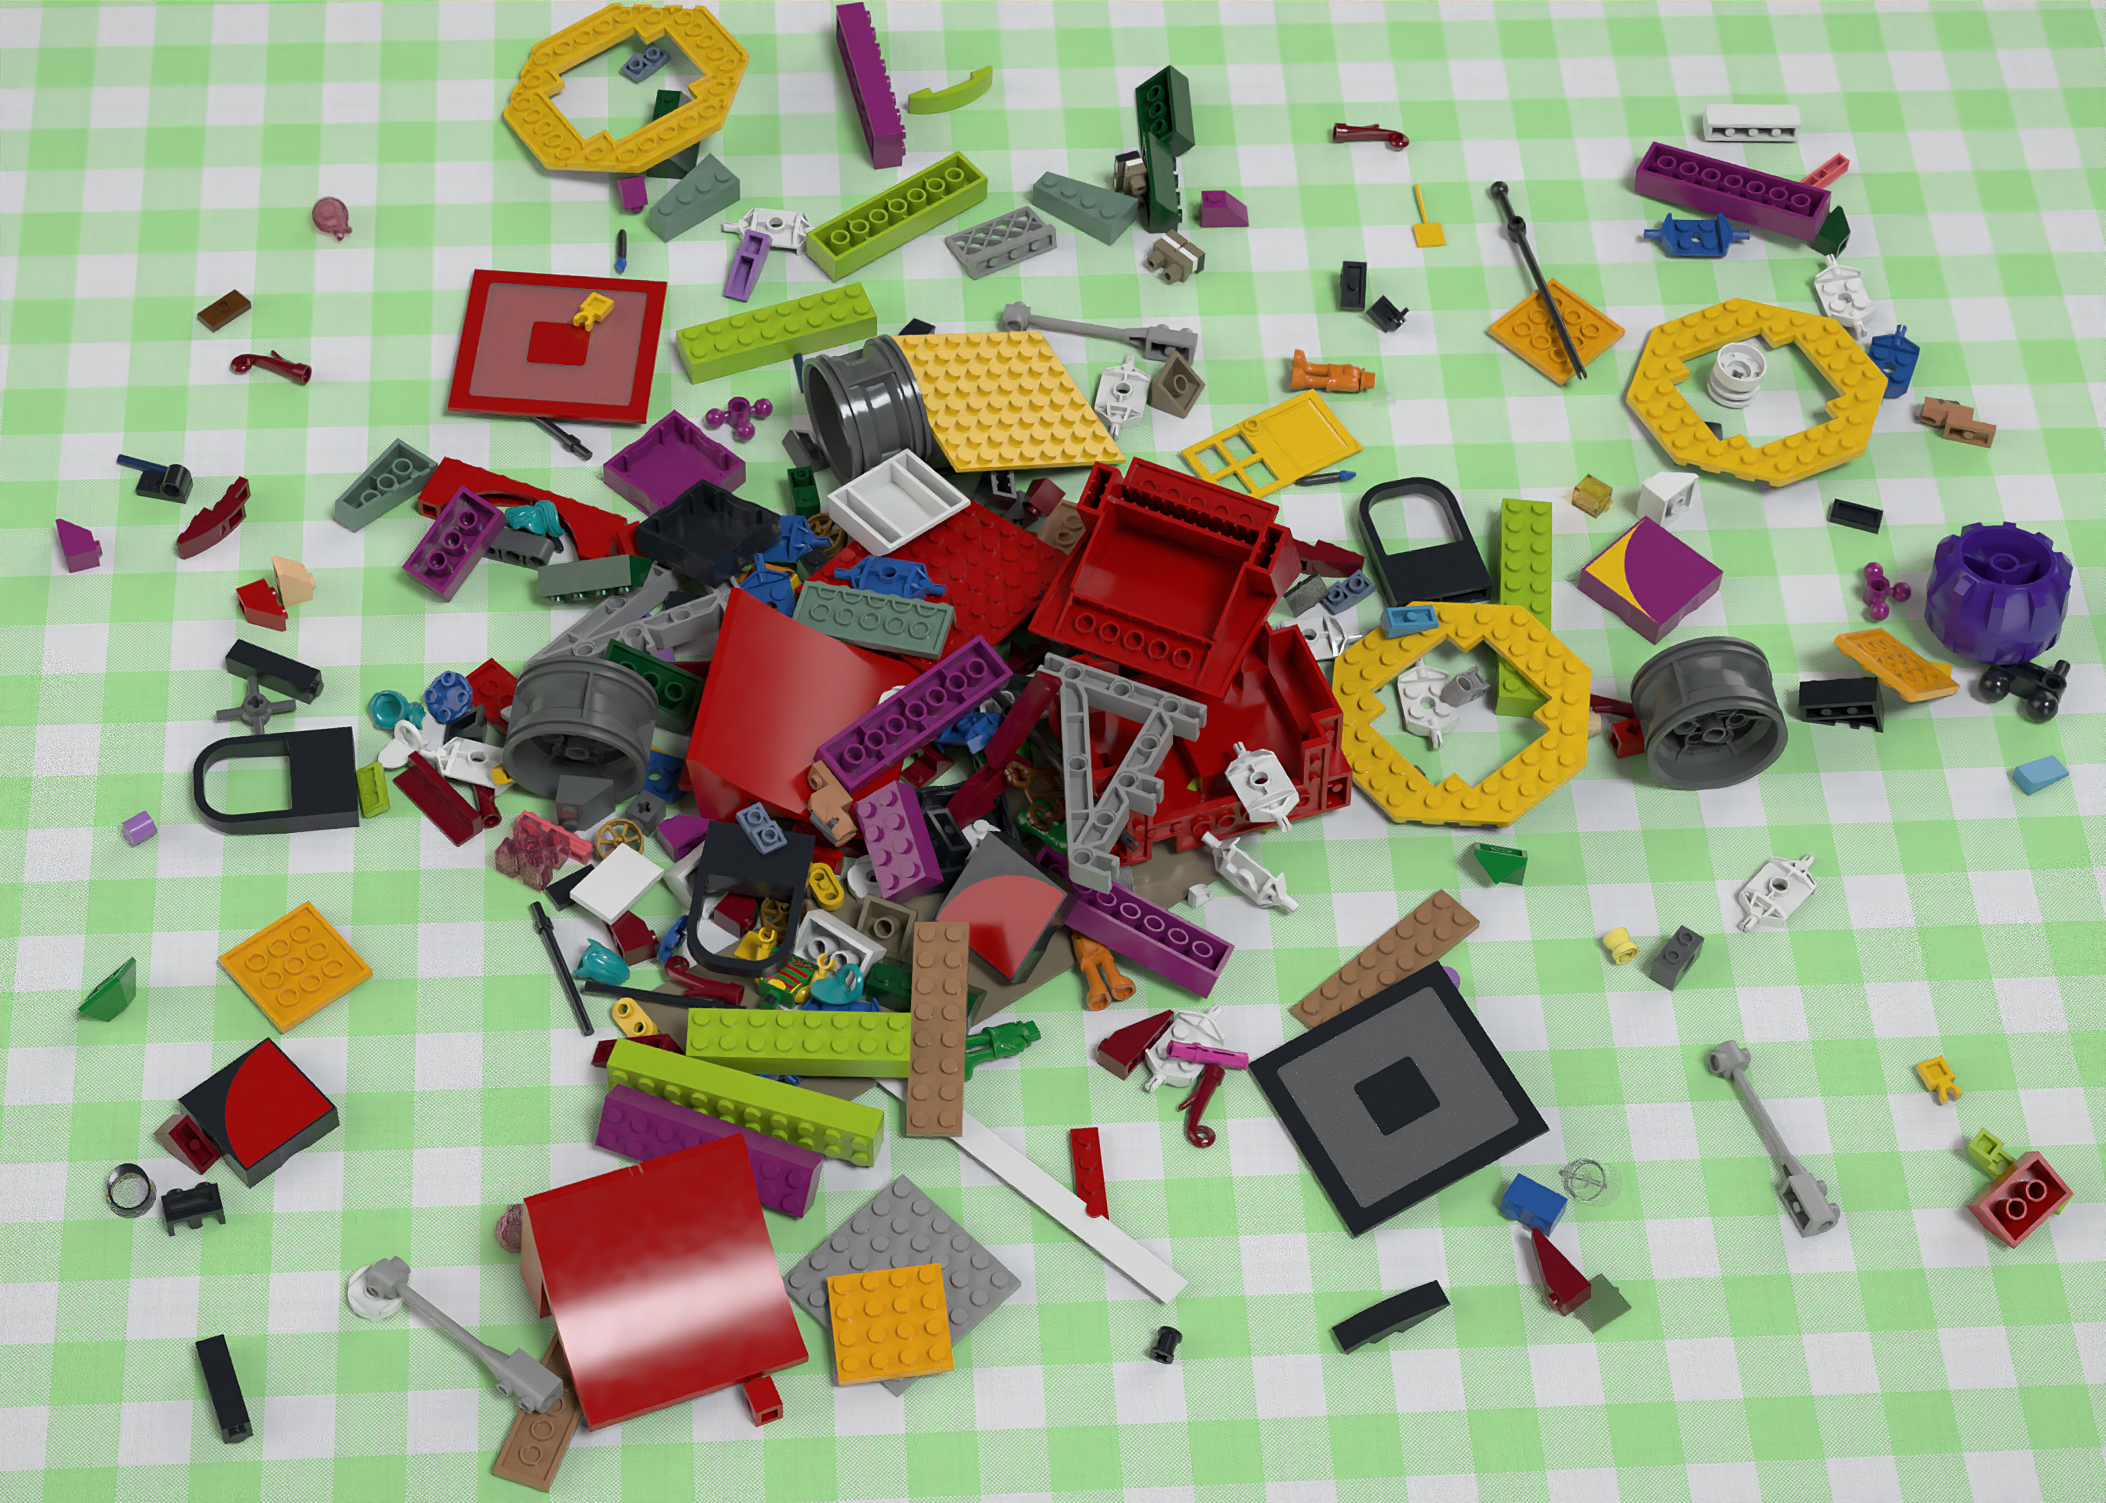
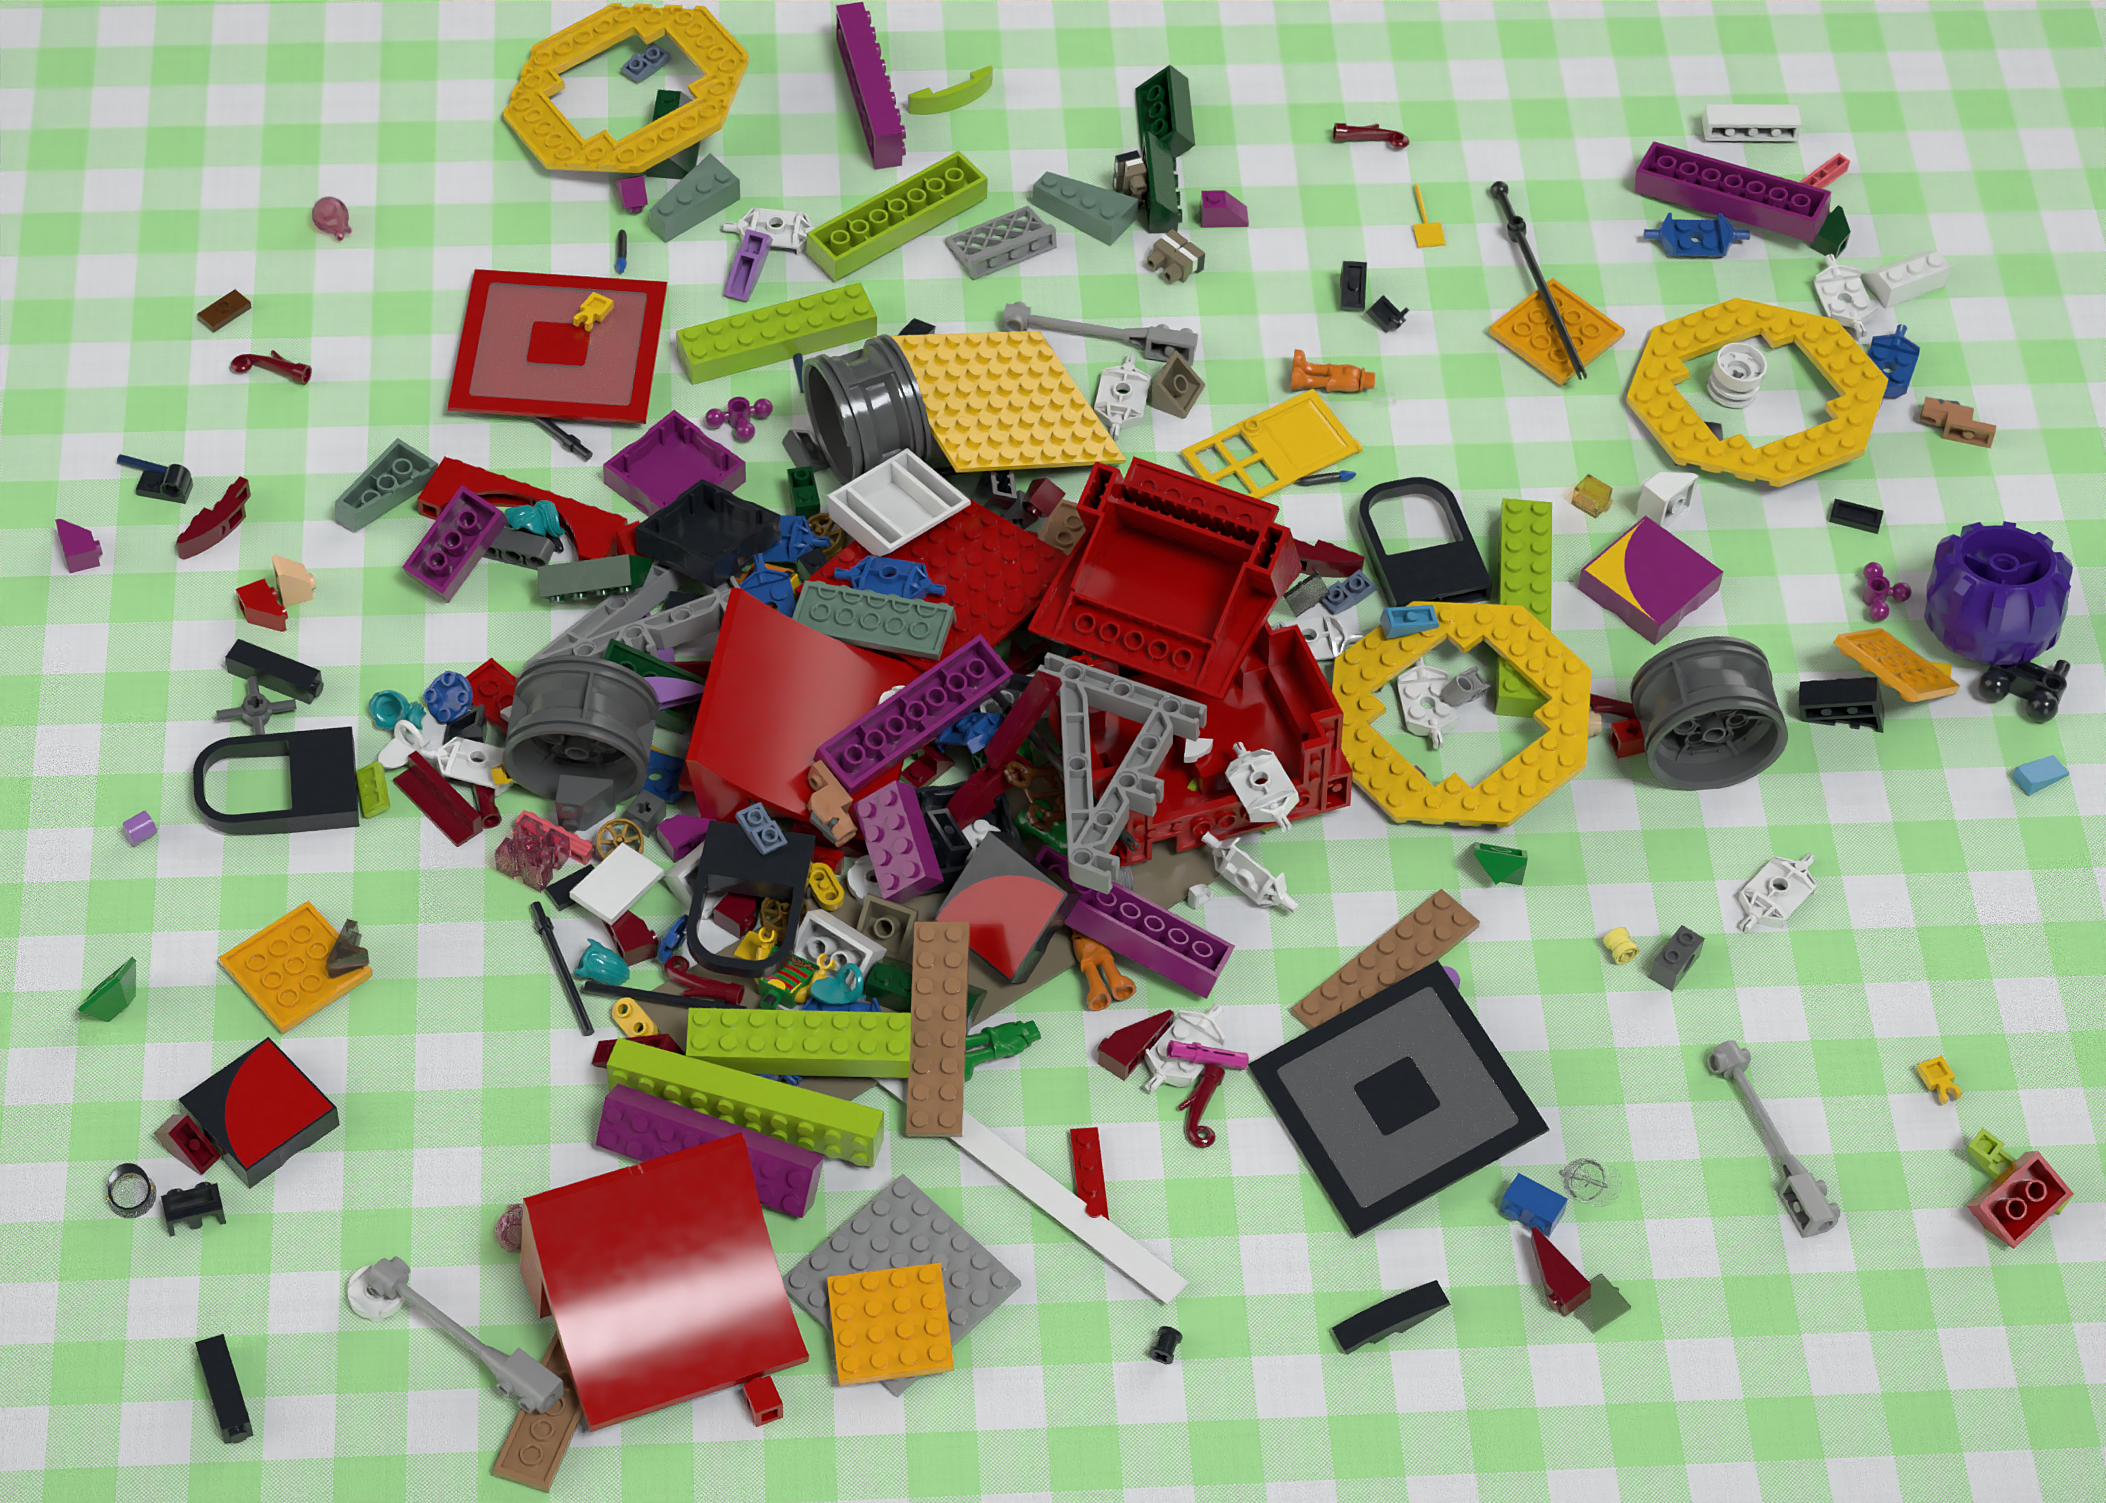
none -> clear smoke slope [326,919,369,978]
none -> medium lavender slope [643,677,705,711]
none -> white tile [1184,738,1213,763]
none -> white slope [1860,251,1951,309]

